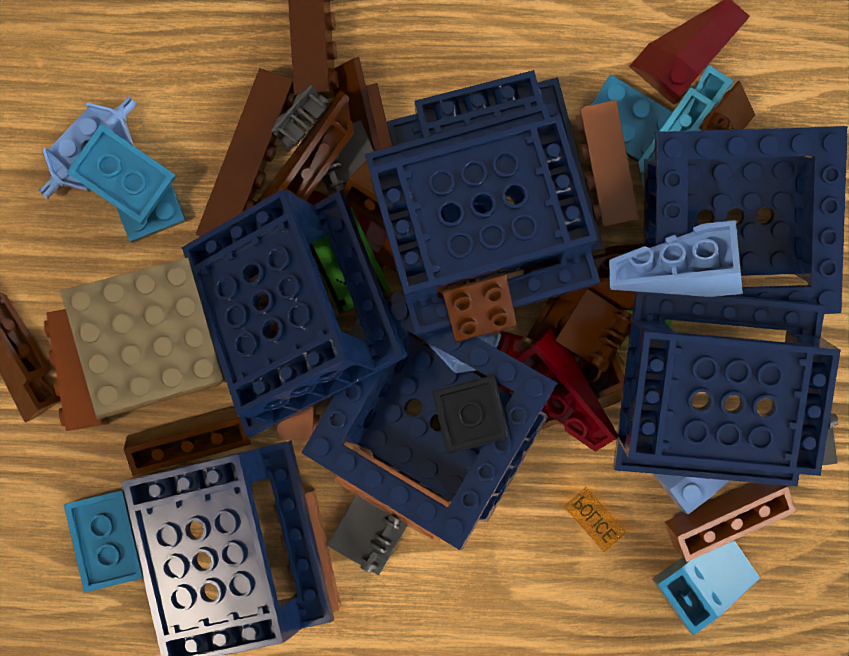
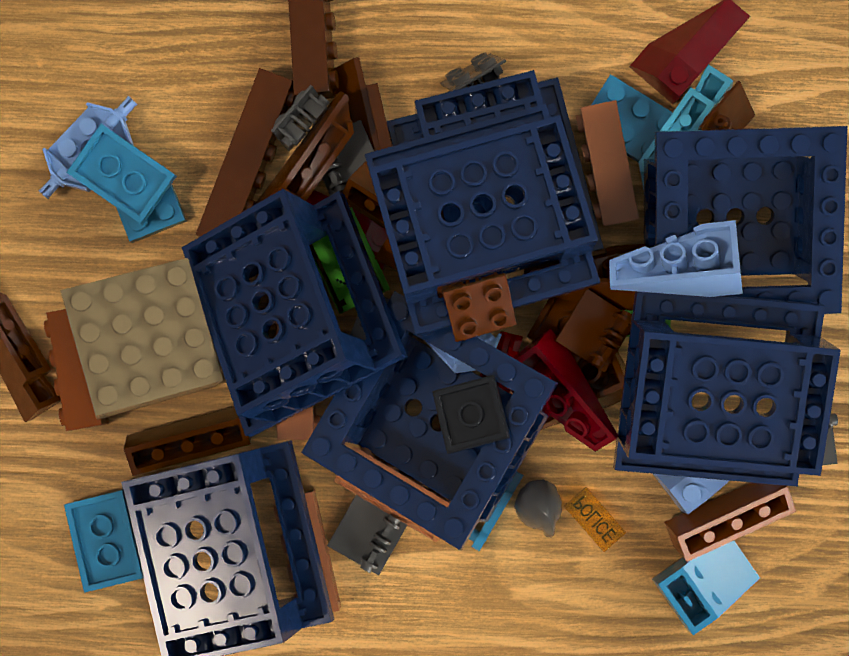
none -> dark grey hinge [440,52,506,92]
none -> dark azure piece [469,471,524,551]
none -> dark grey piece [514,480,562,538]

